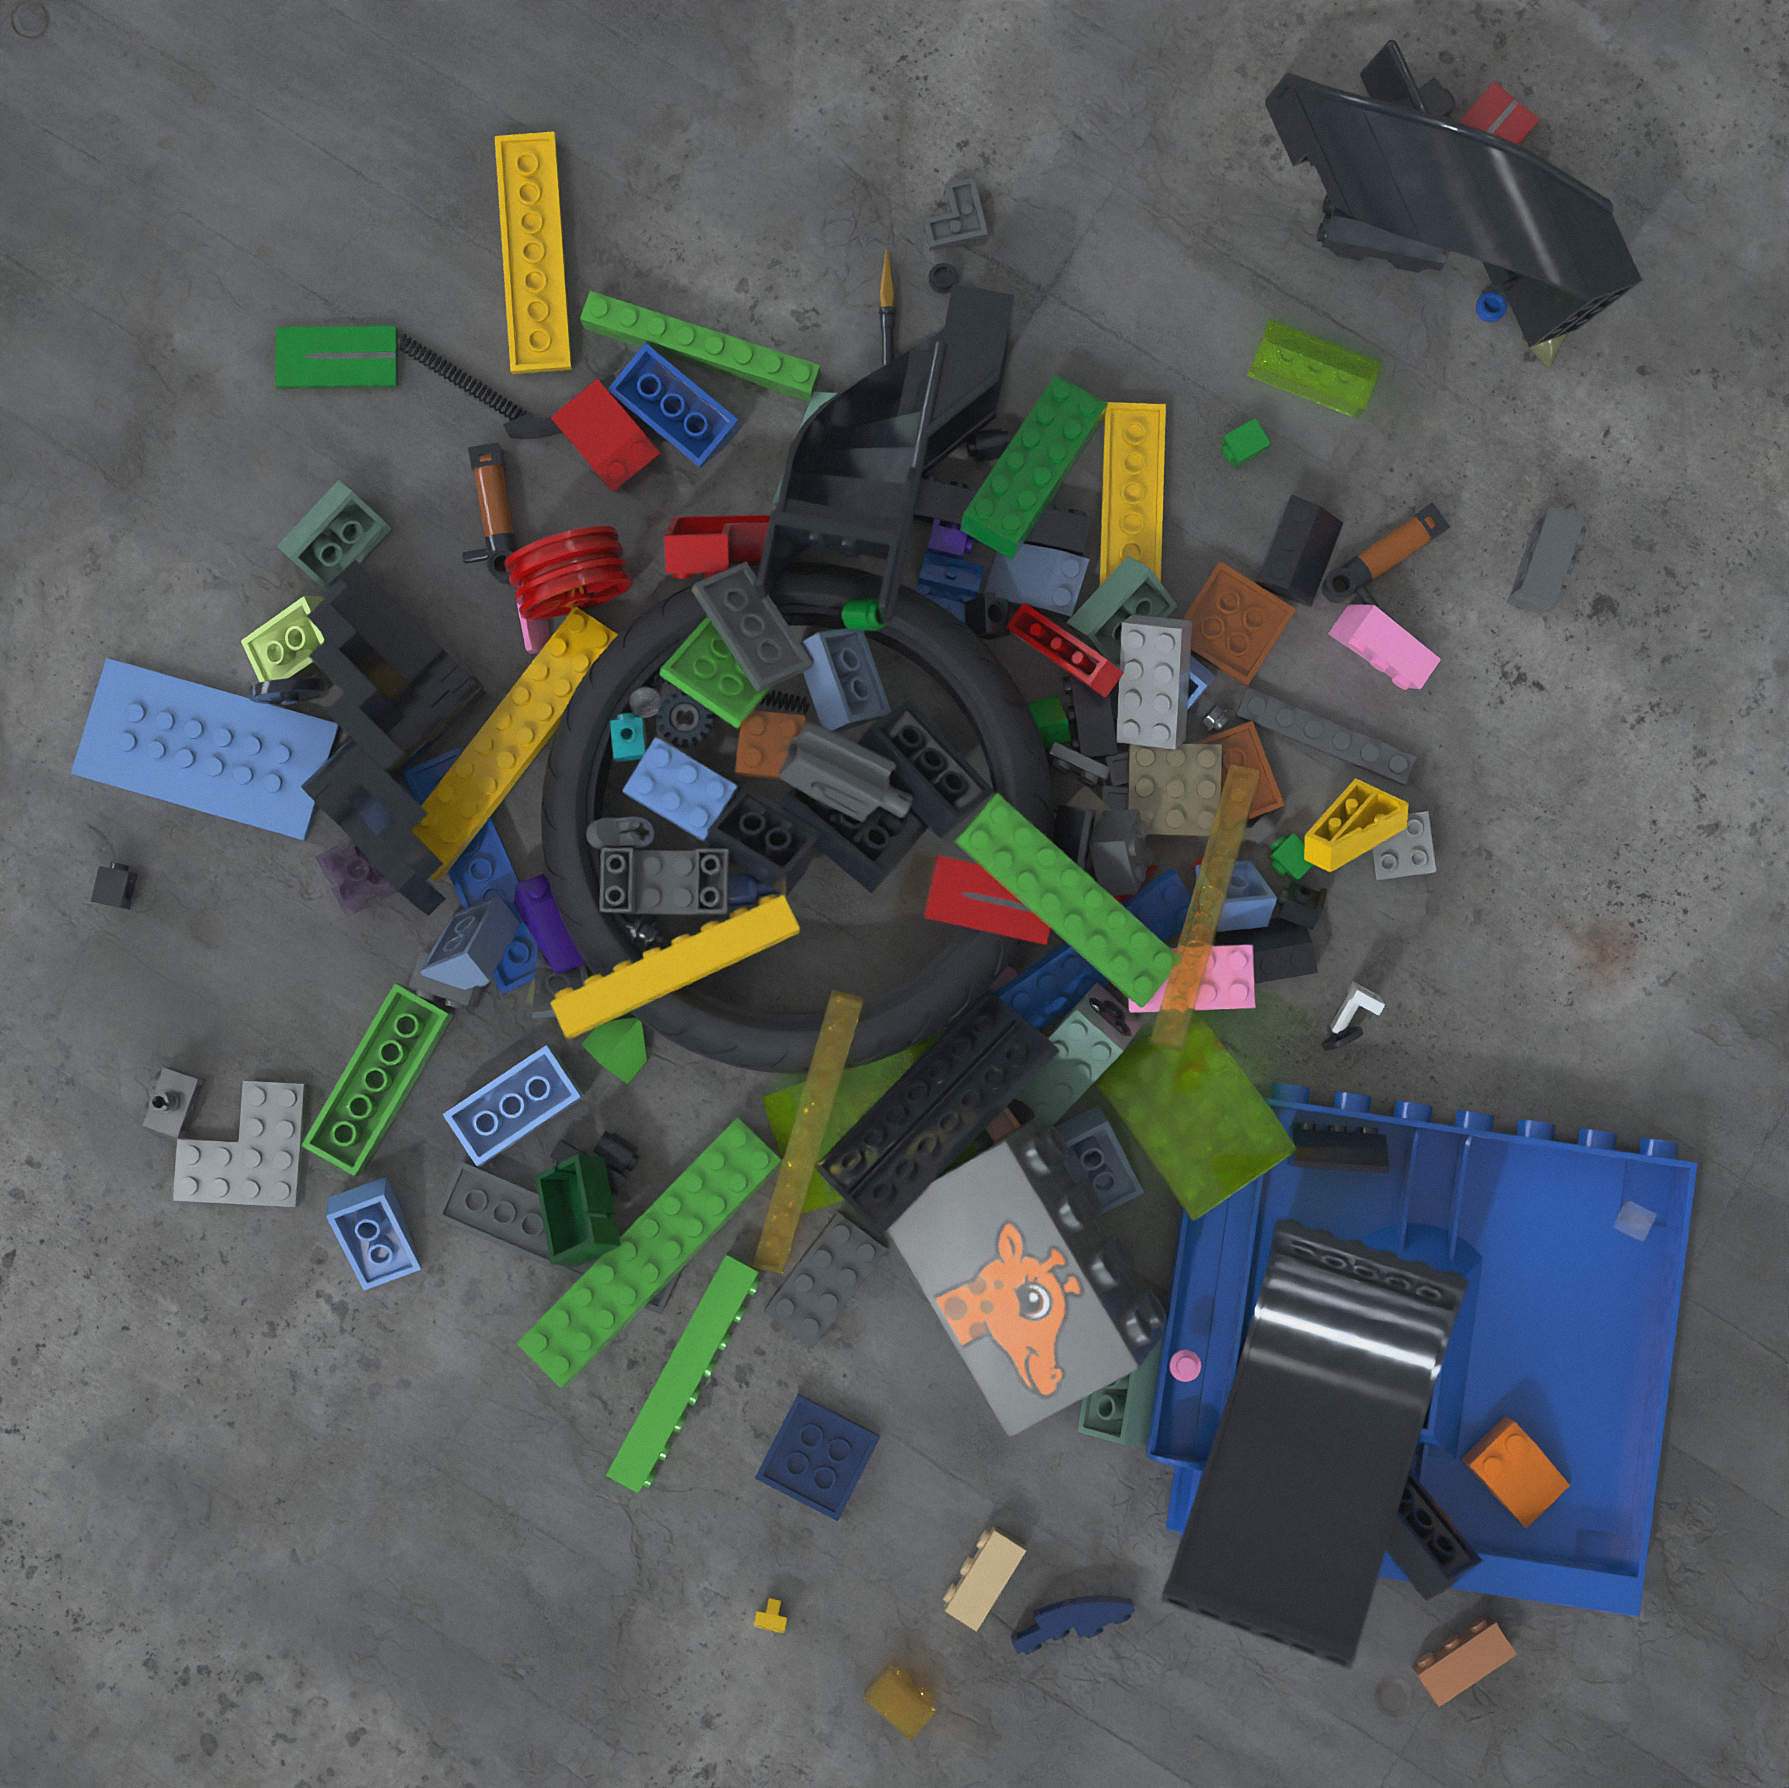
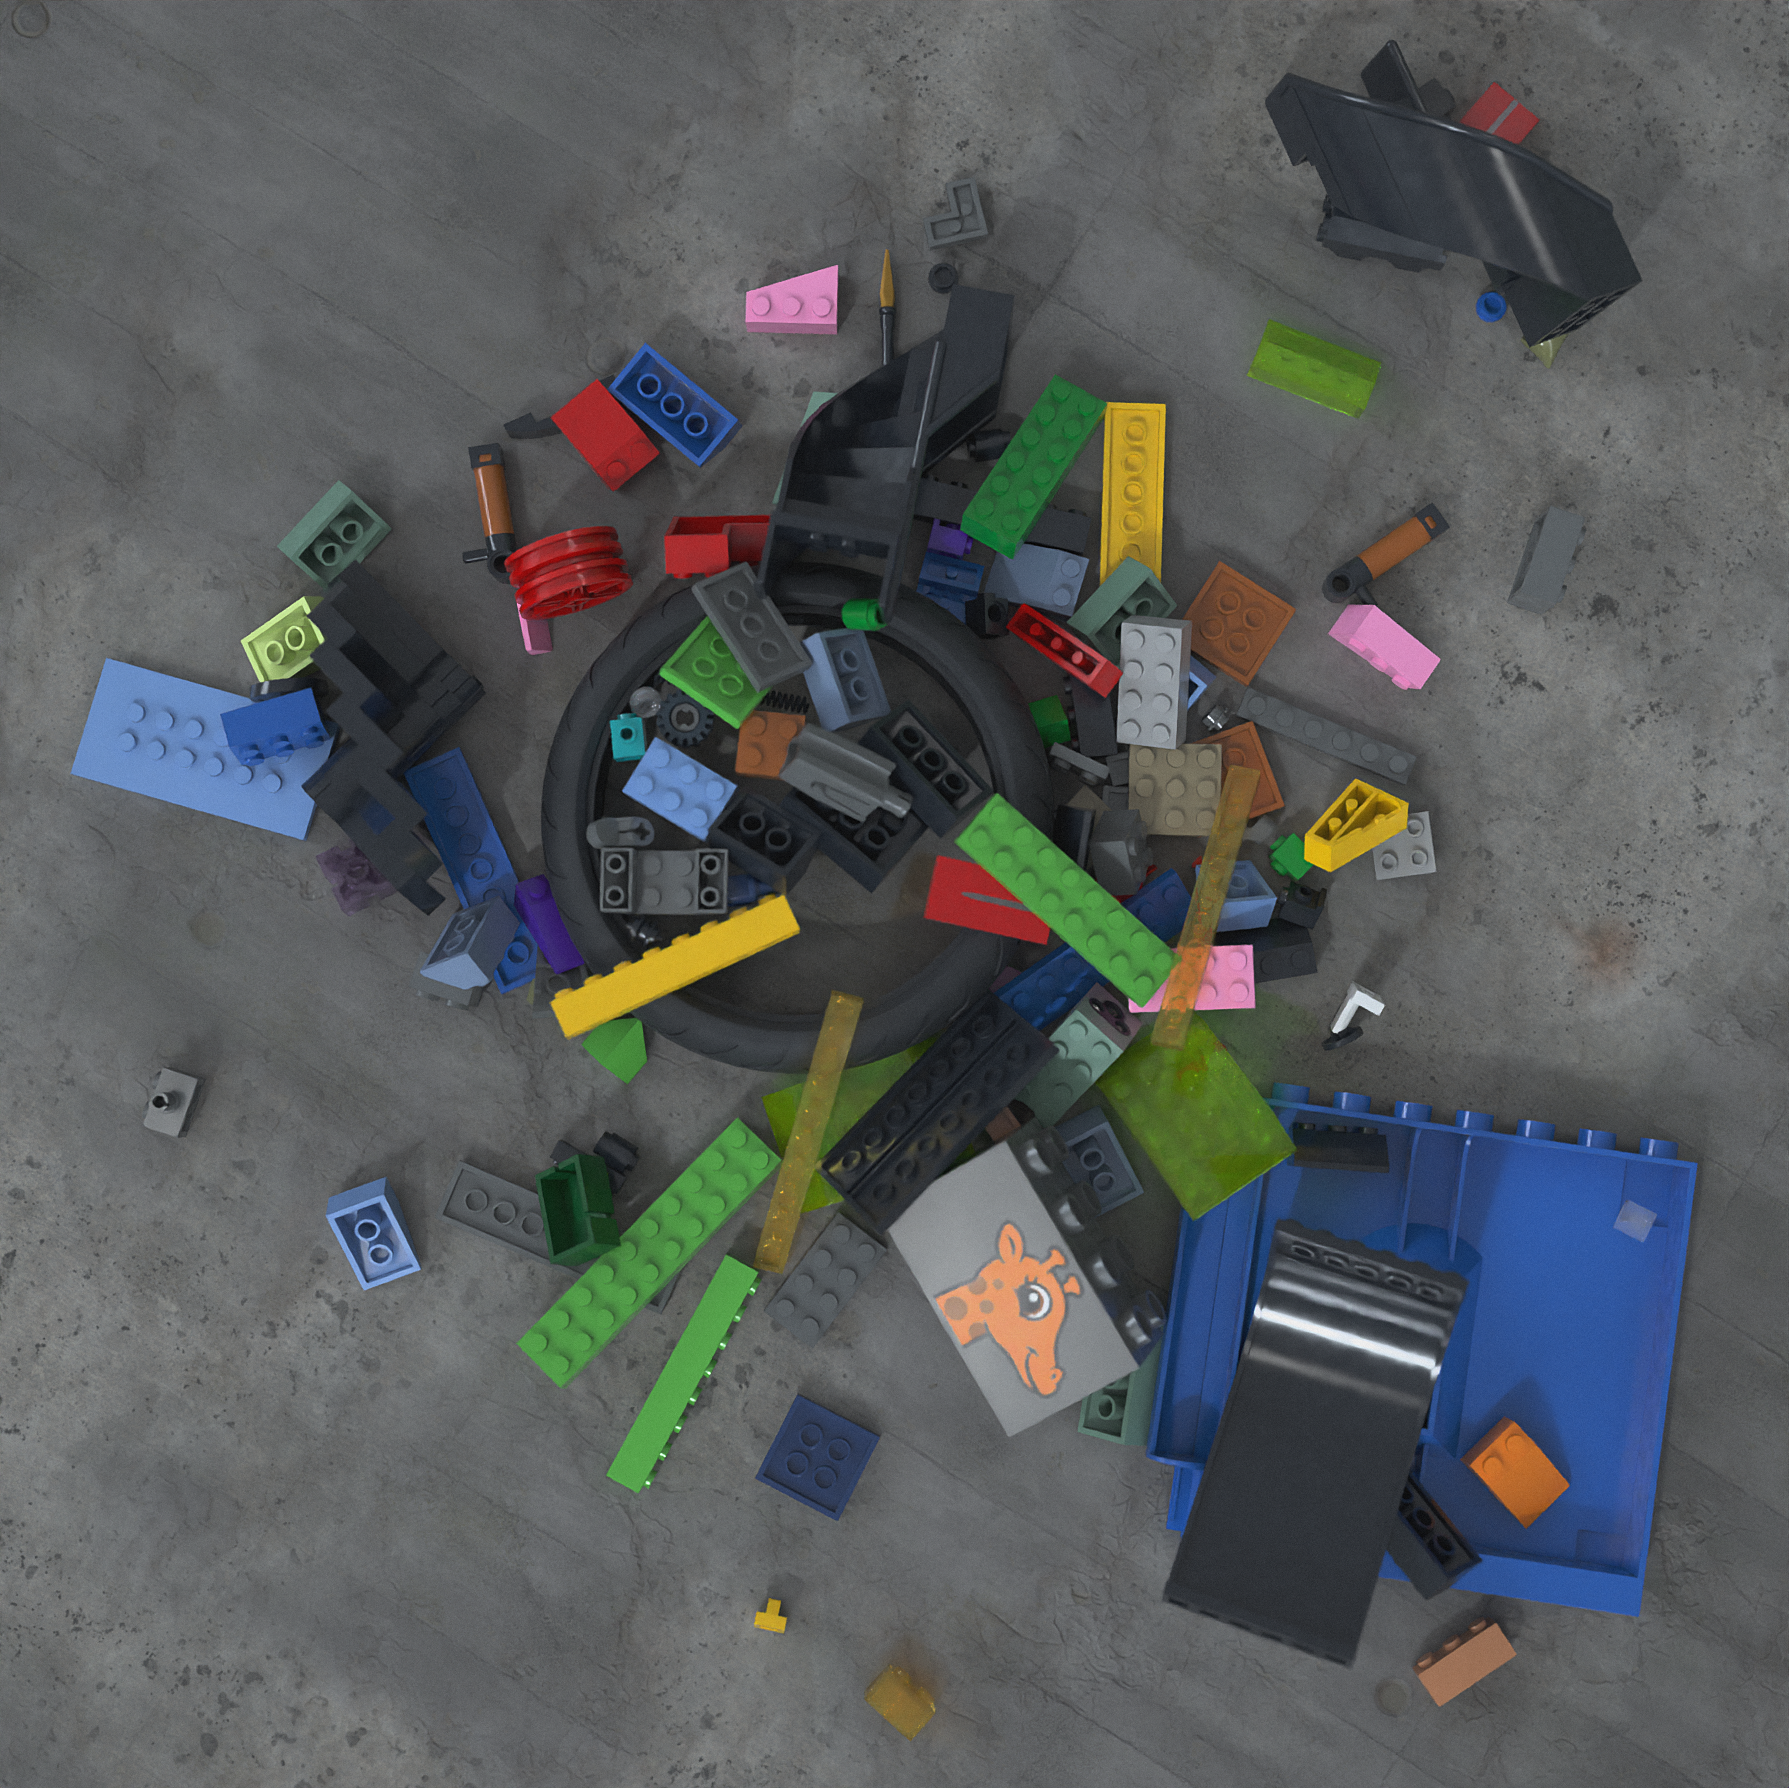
black brick [91,862,138,910] -> none
light grey plate [173,1081,307,1207] -> none
green tile [275,326,398,389] -> none
bright green brick [301,983,455,1176] -> none
black piece [398,334,527,421] -> none
yellow plate [412,606,618,884] -> none
light blue brick [443,1045,585,1166] -> none
yellow plate [495,132,572,374] -> none
bright green brick [580,291,821,402] -> none
tan brick [943,1525,1026,1632] -> none
dark blue slope [1011,1595,1136,1654] -> none
bright pink plate [1169,1350,1201,1382] -> none
green brick [1220,418,1271,469] -> none
black slope [1255,495,1343,607] -> none
none -> blue brick [220,688,331,766]
none -> bright pink wedge [745,265,839,334]

